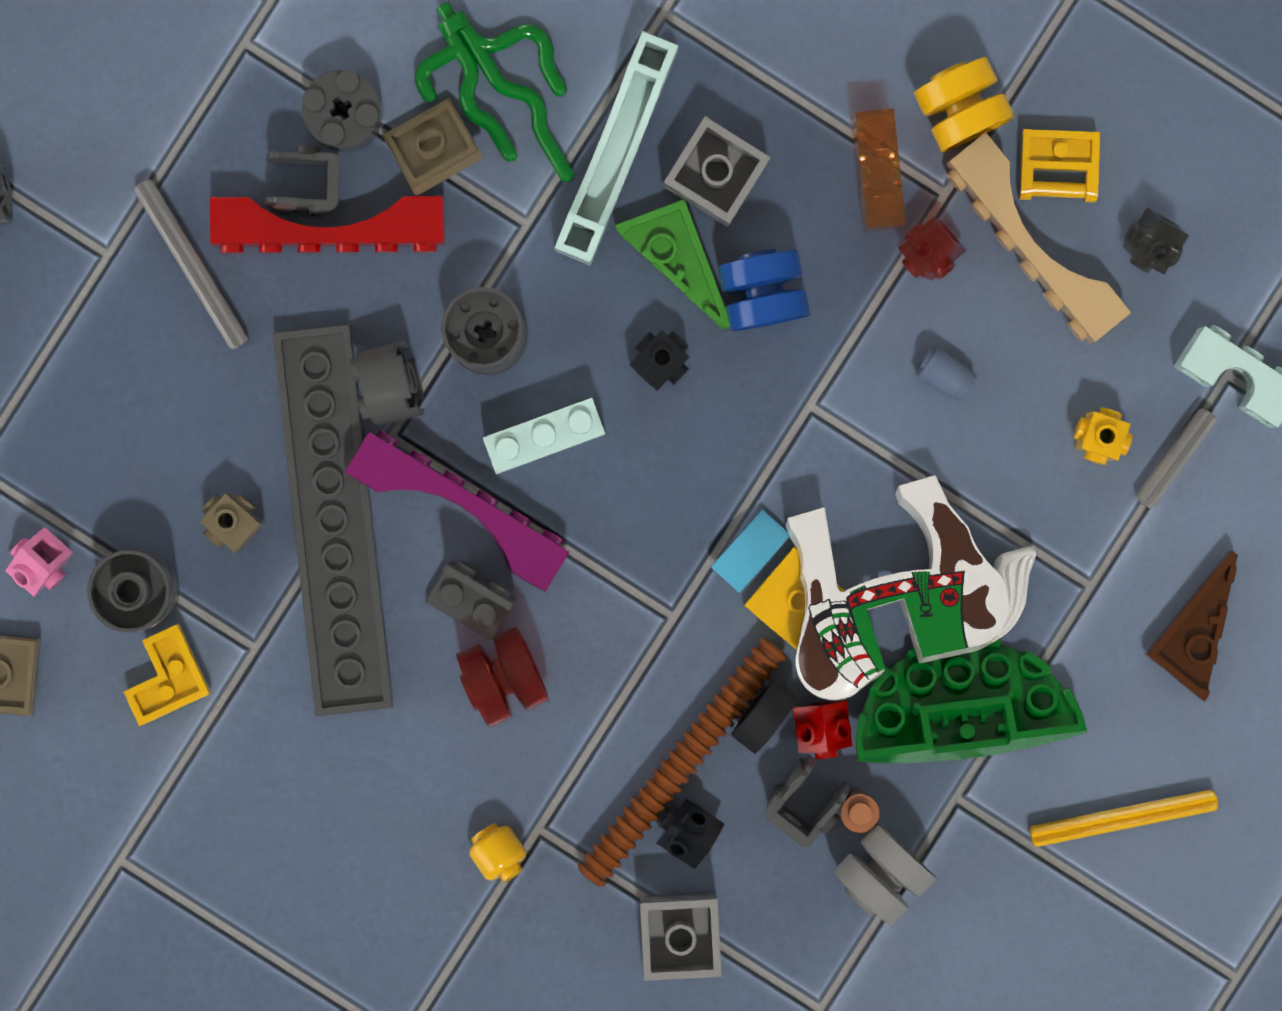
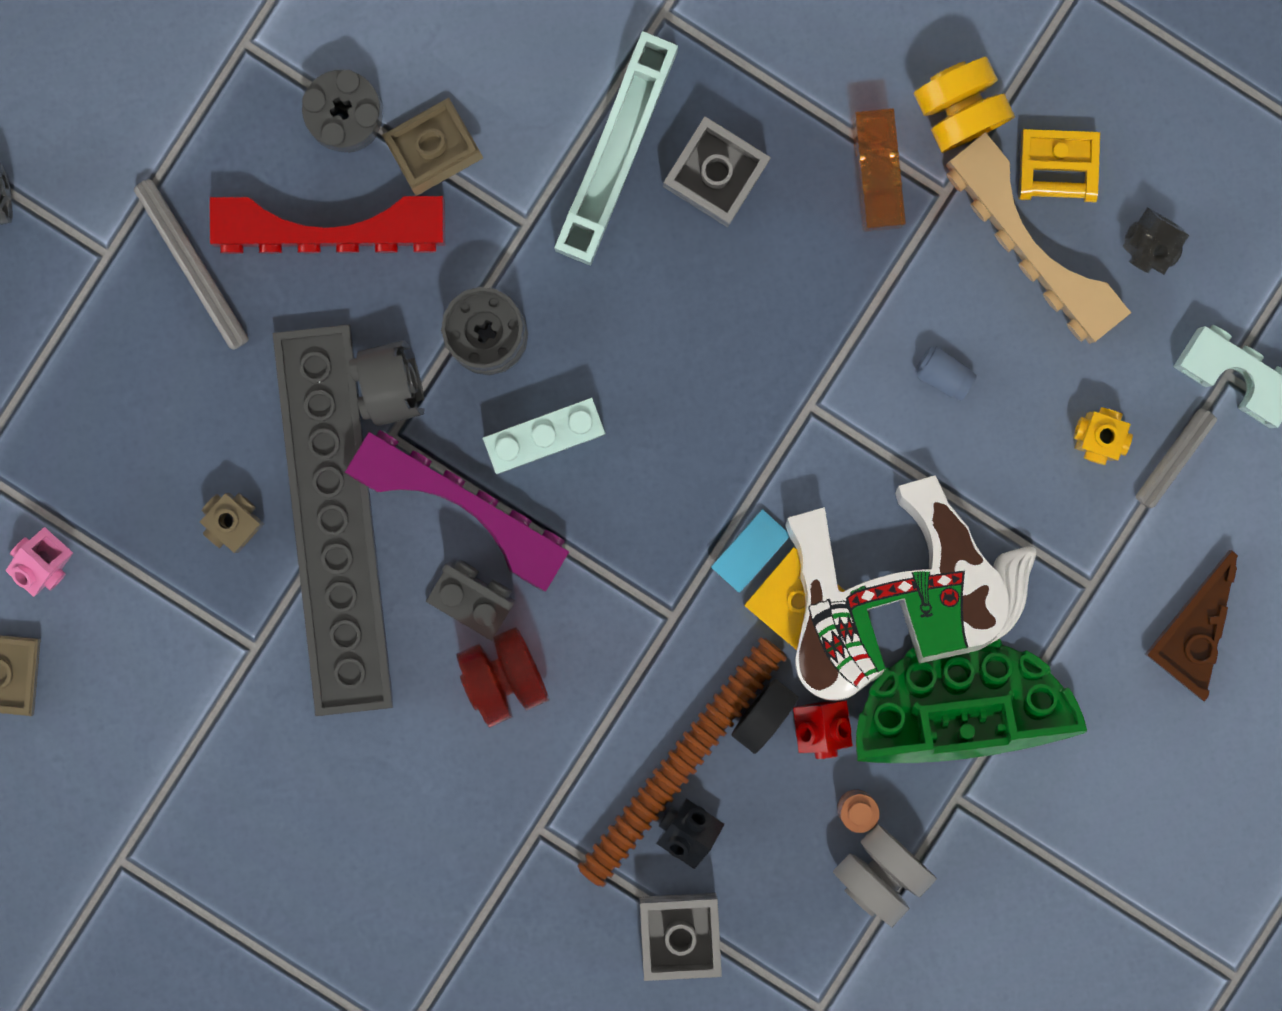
dark grey wheel [87,549,180,632] -> none
yellow plate [123,624,211,727] -> none
dark grey piece [264,146,340,216] -> none
green plant [414,1,574,182] -> none
yellow head [469,823,526,883] -> none
bright green wing [615,199,730,330] -> none
black brick [629,330,689,392] -> none
blue wheel [718,249,811,332] -> none
dark grey piece [765,755,850,847] -> none
clear red brick [898,217,967,281] -> none
yellow axle [1029,790,1218,847] -> none

